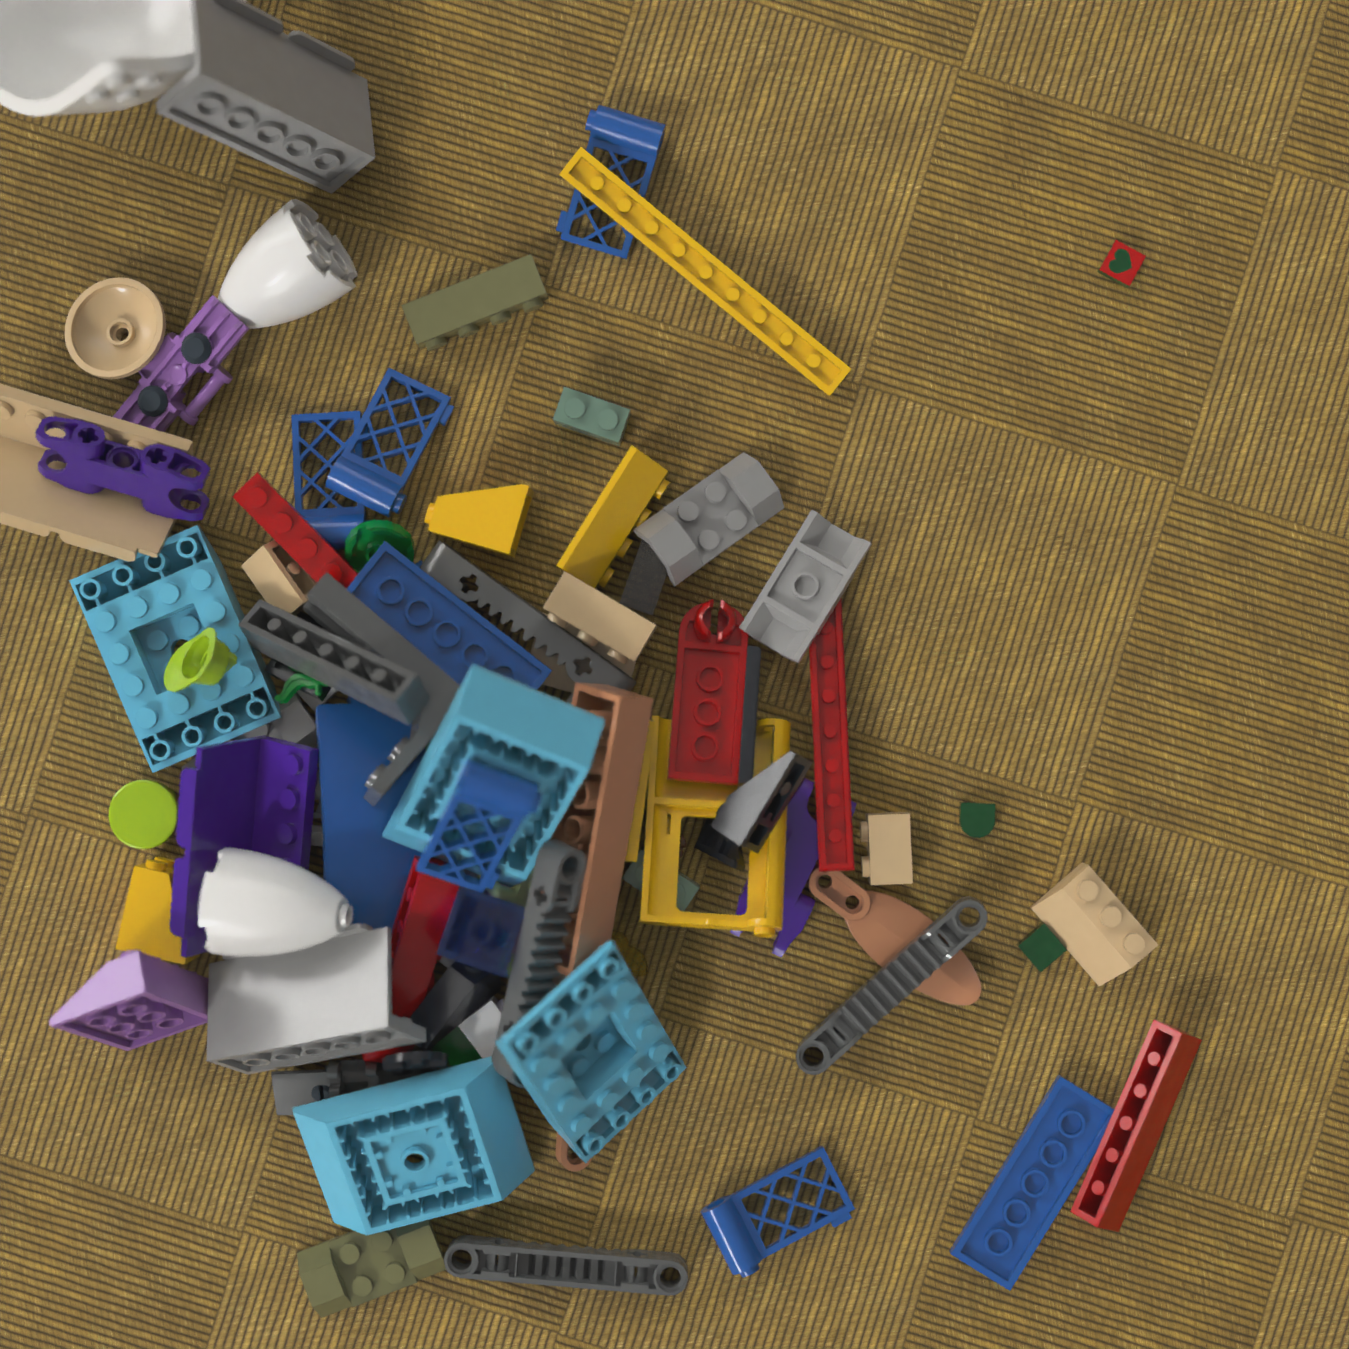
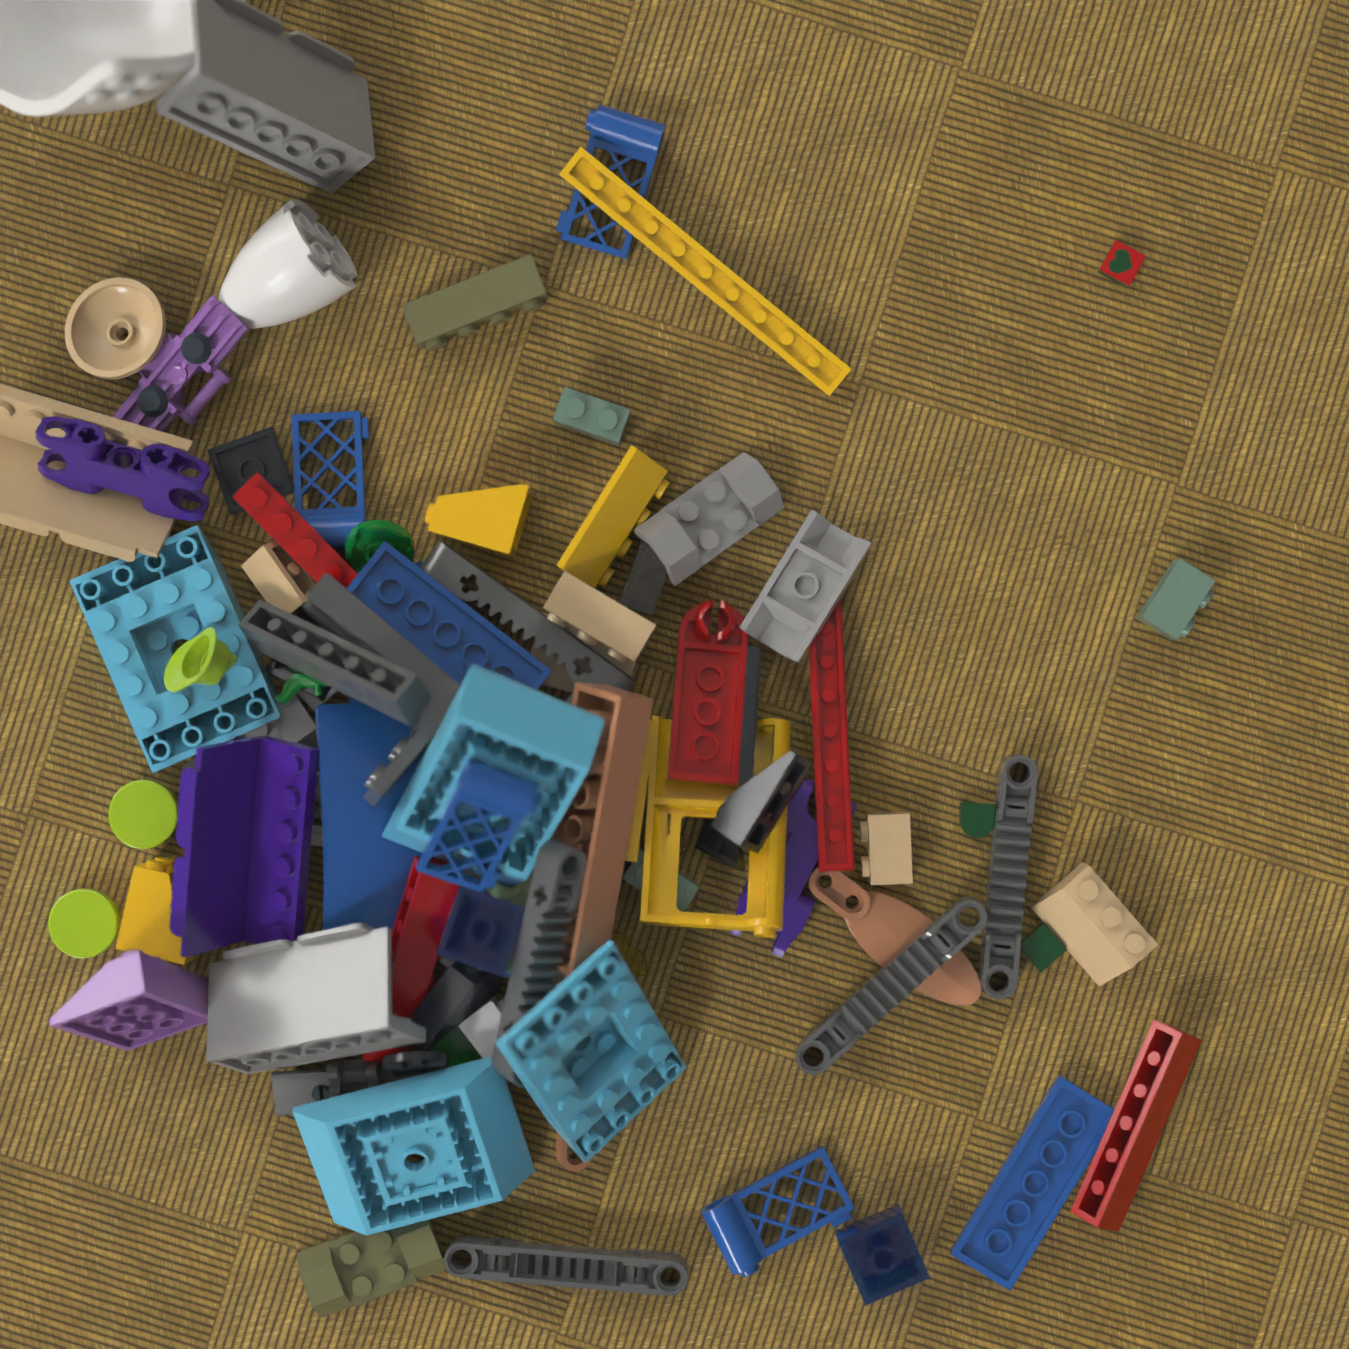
white cylinder [199,847,353,957] -> none
blue piece [325,368,454,518] -> none
none -> lime tile [48,888,120,959]
none -> black tile [207,427,294,516]
none -> clear blue brick [835,1204,930,1306]
none -> dark grey gear [978,754,1038,999]
none -> sand green brick [1136,558,1215,640]

